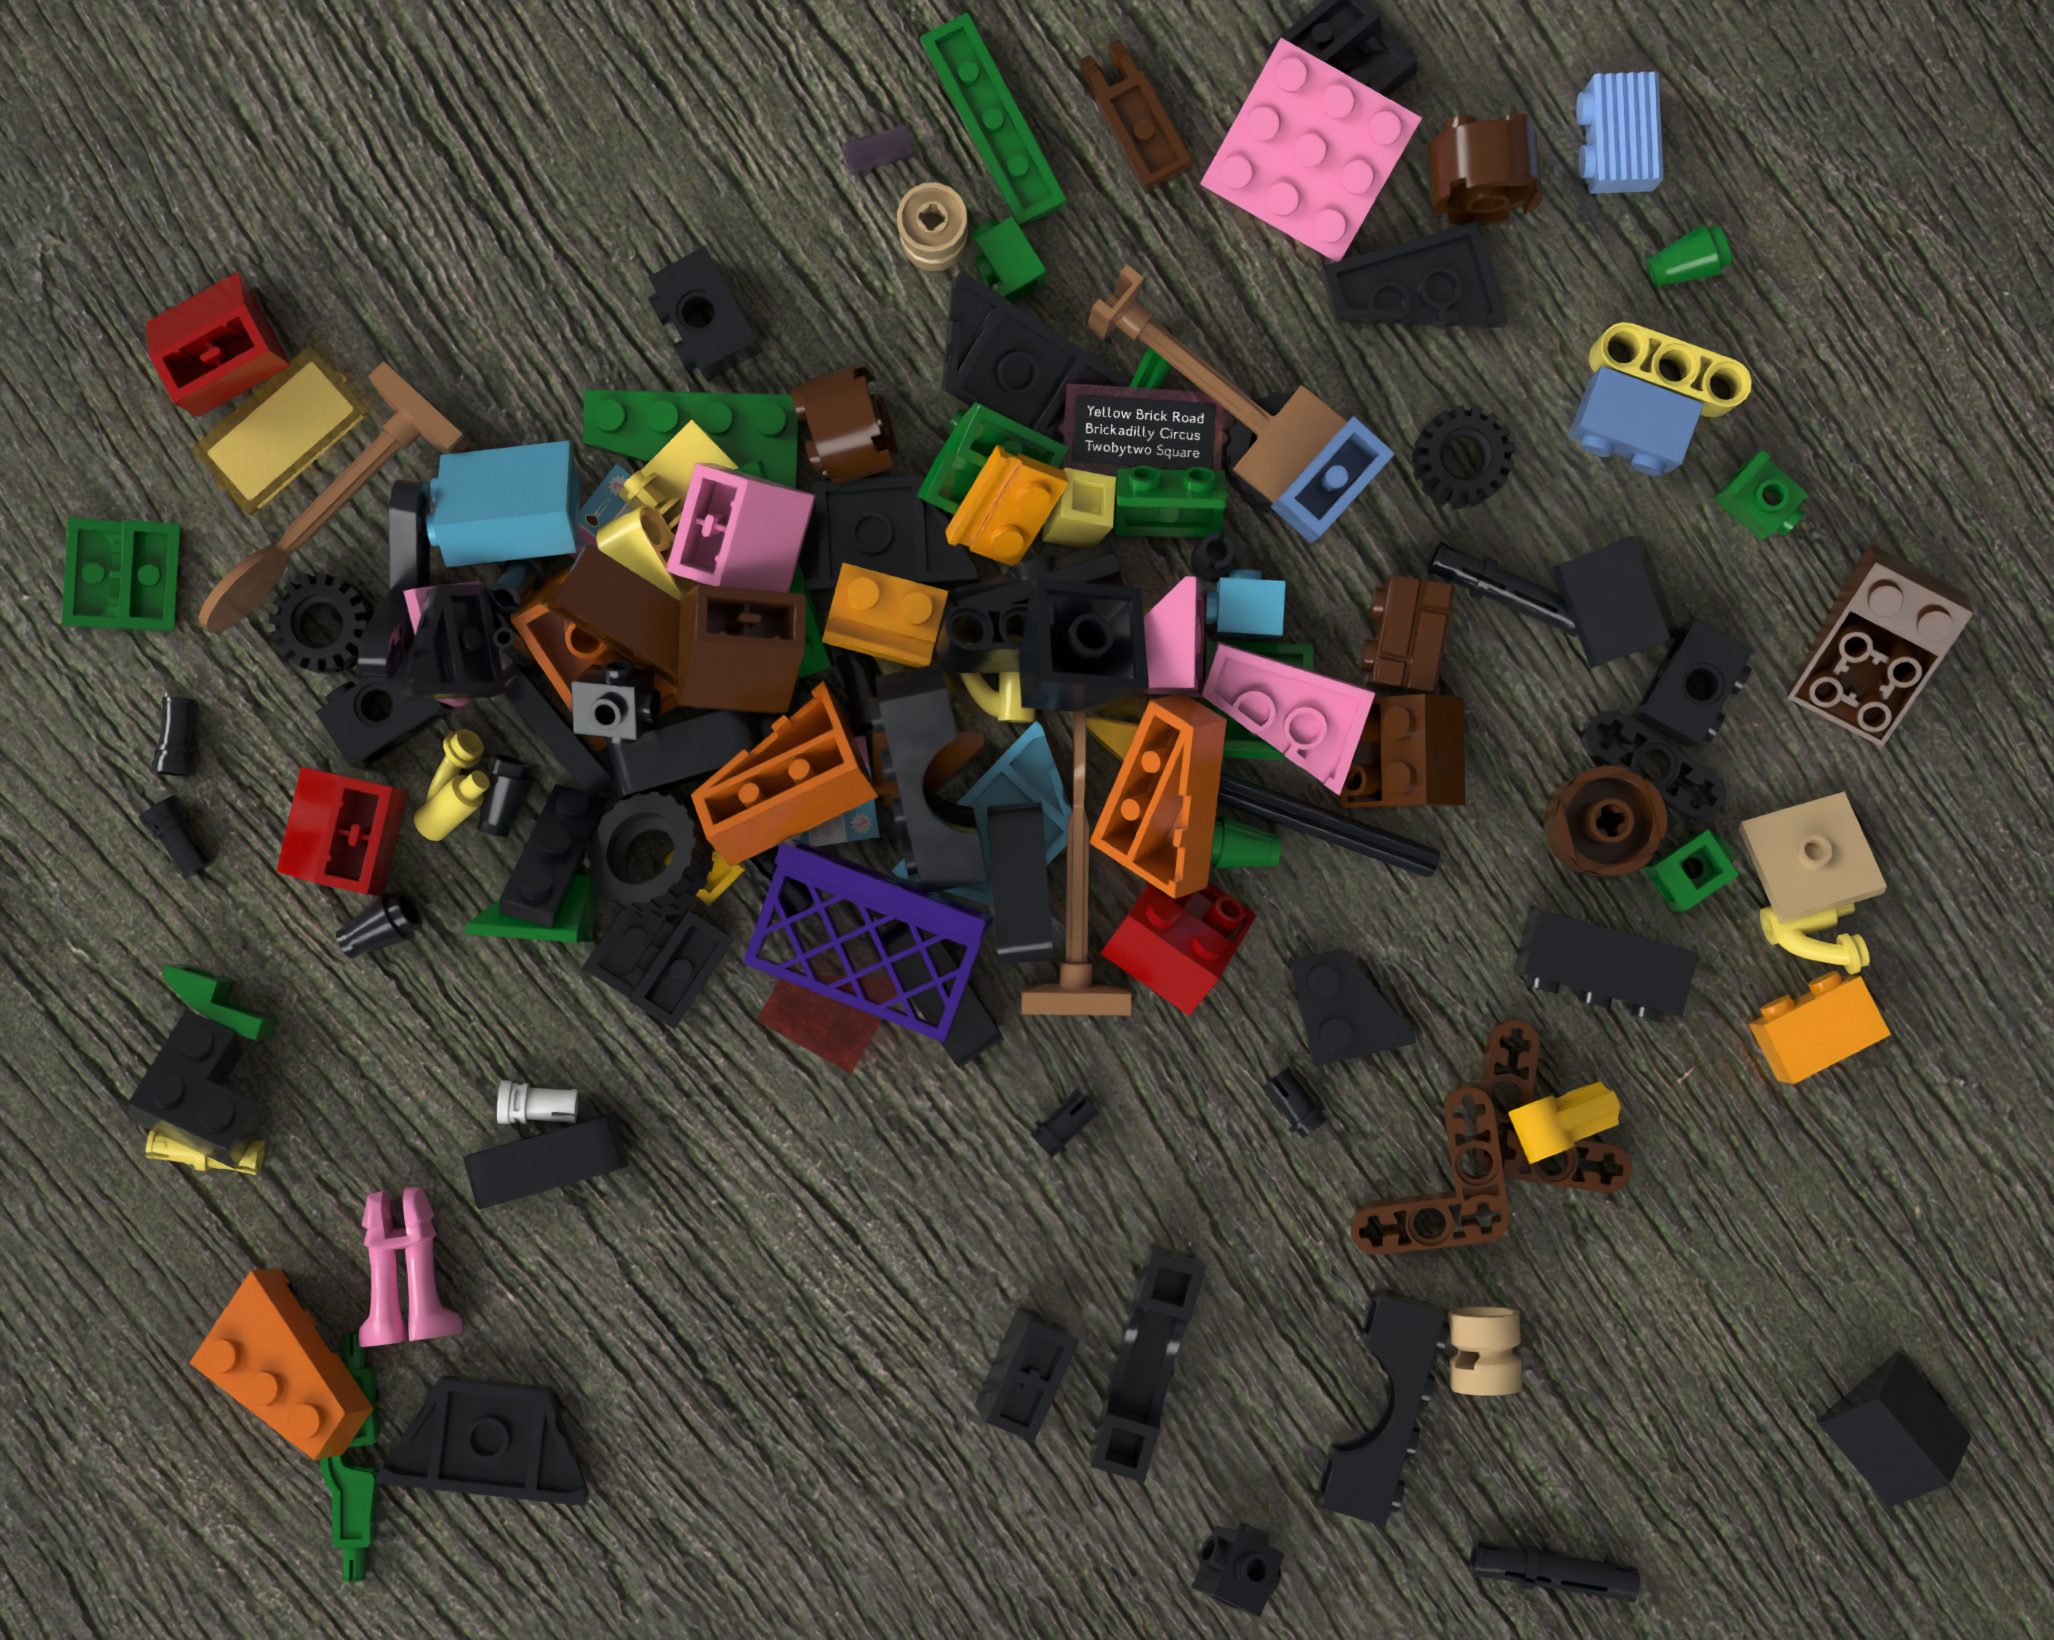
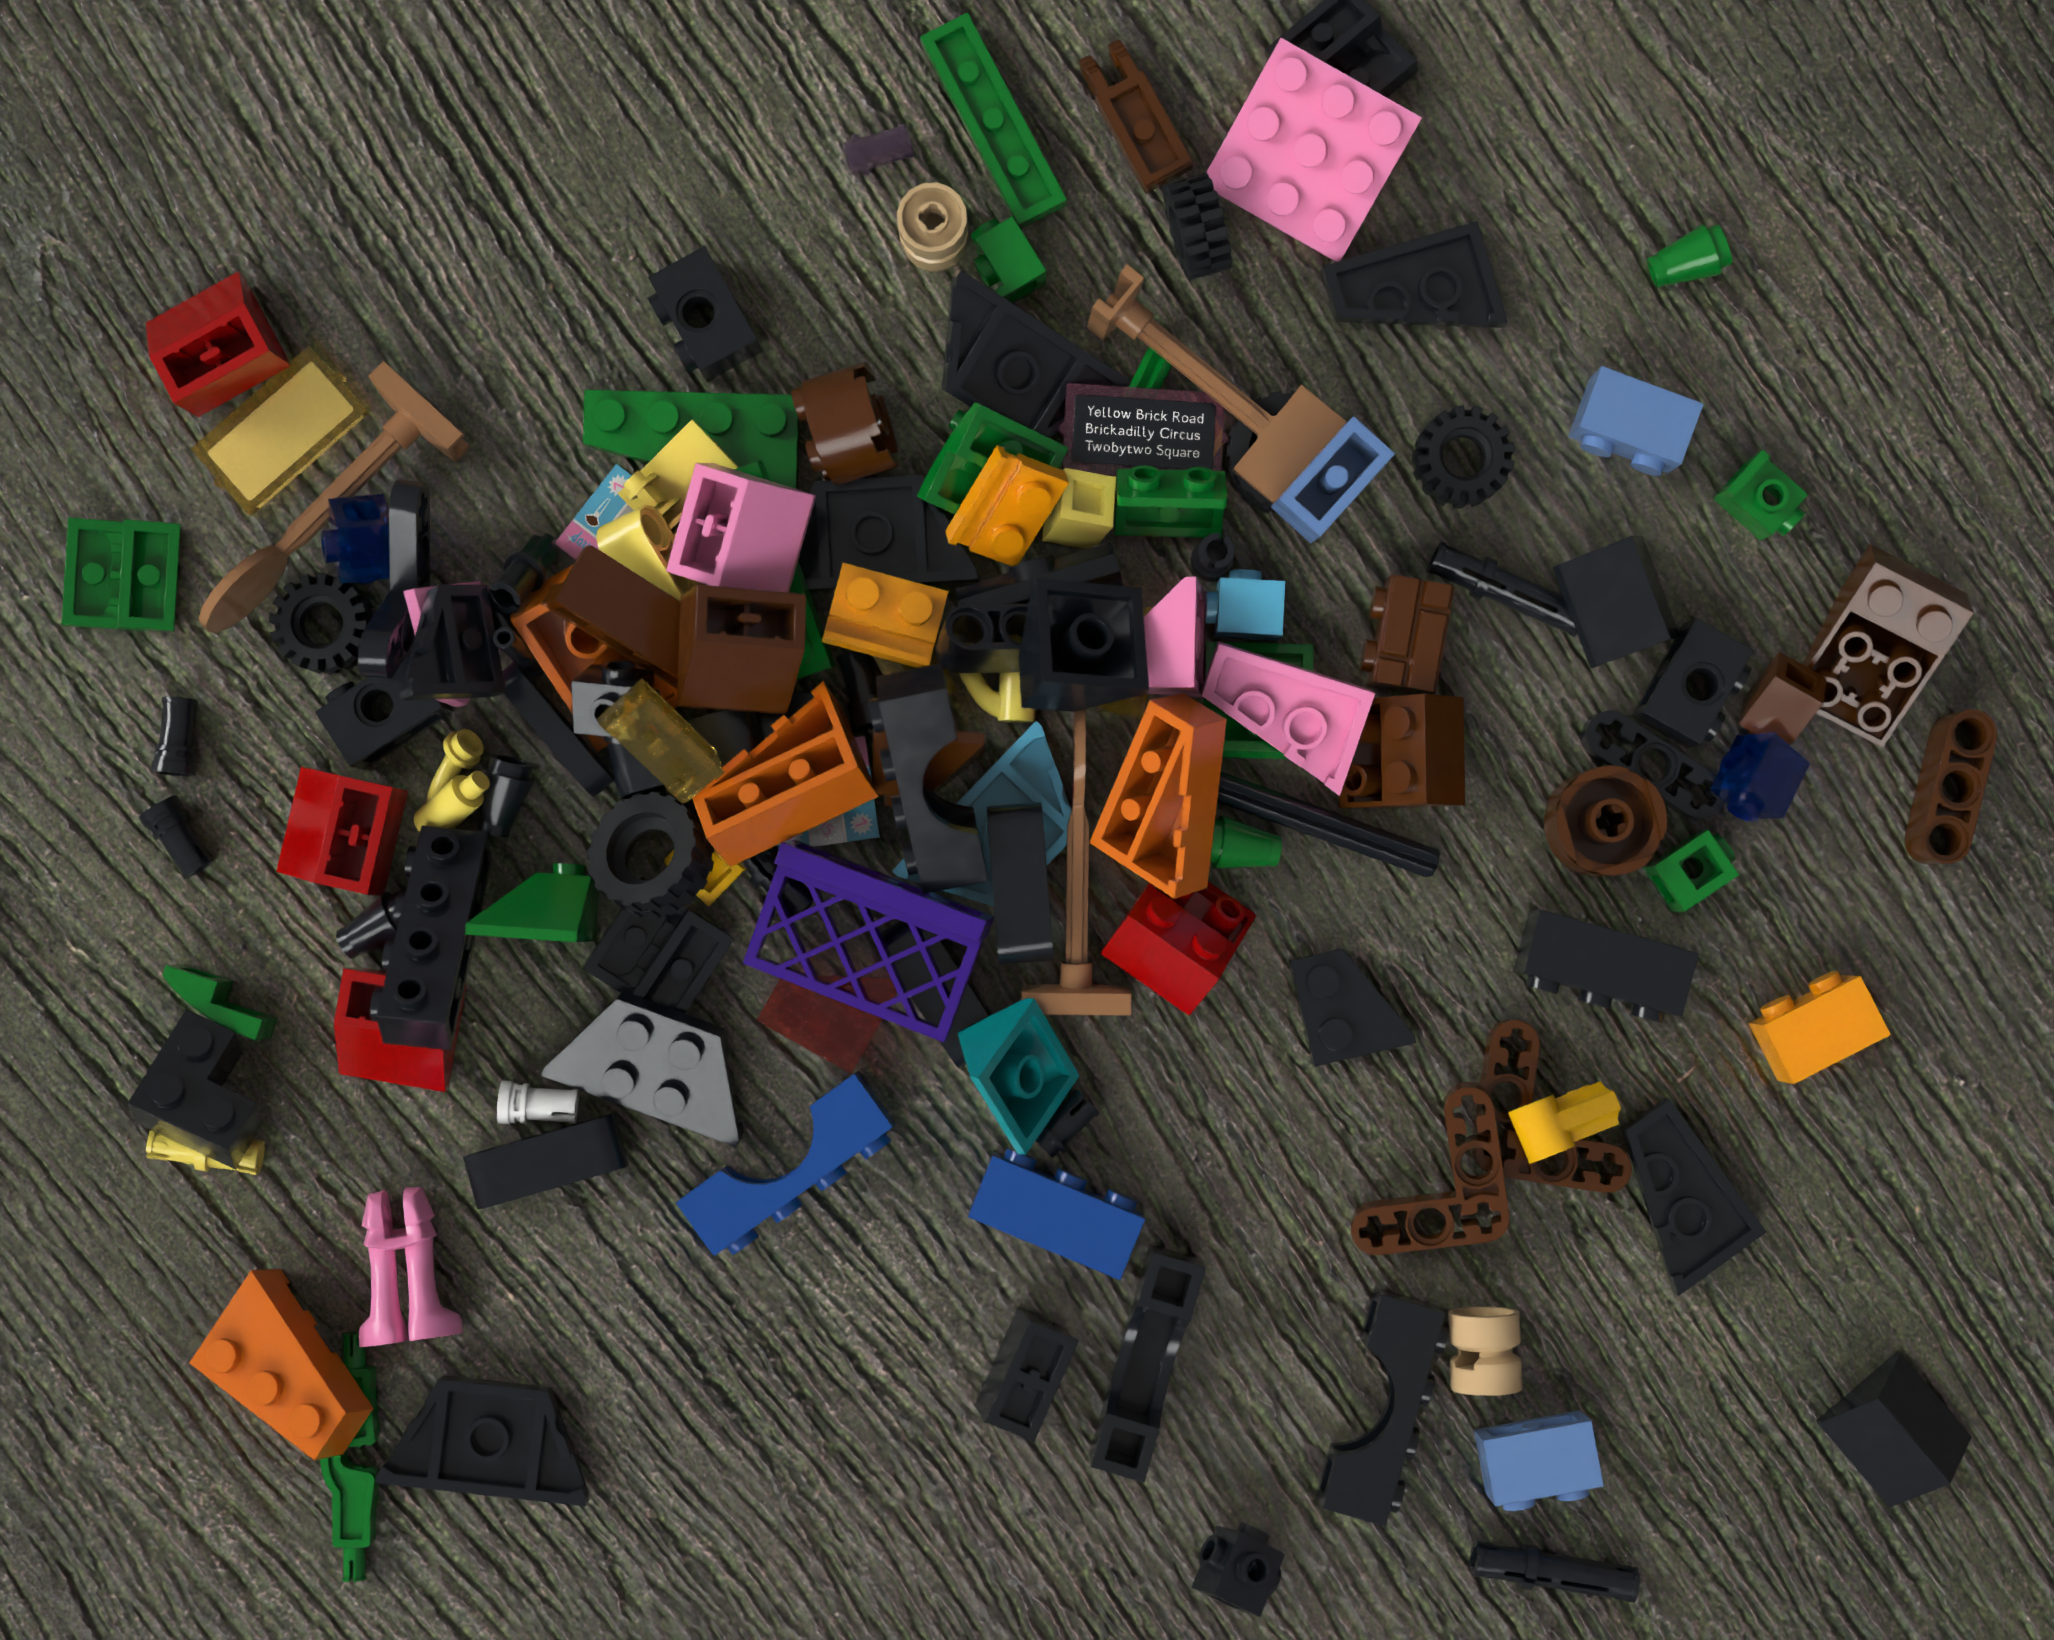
medium azure brick [426,440,581,567] -> none
black plate [499,784,607,929] -> none
yellow slope [1086,715,1138,763] -> none
black pin [1262,1067,1328,1139] -> none
reddish brown brick [1428,113,1543,226] -> none
light blue brick [1576,71,1664,194] -> none
light yellow beam [1589,322,1752,418] -> none
tan plate [1739,791,1887,925] -> none
light yellow plant [1760,903,1870,975] -> none
none -> clear blue brick [321,494,390,584]
none -> red slope [334,967,467,1092]
none -> black brick [370,826,492,1050]
none -> wing [541,991,744,1147]
none -> clear yellow hinge [597,678,725,803]
none -> blue arch [676,1071,895,1256]
none -> teal slope [957,998,1080,1155]
none -> blue brick [968,1147,1145,1280]
none -> black tyre [1163,173,1232,281]
none -> medium blue brick [1474,1410,1604,1511]
none -> black wing [1621,1097,1766,1296]
none -> clear blue brick [1710,733,1810,822]
none -> reddish brown brick [1739,651,1827,751]
none -> reddish brown beam [1904,709,1997,865]

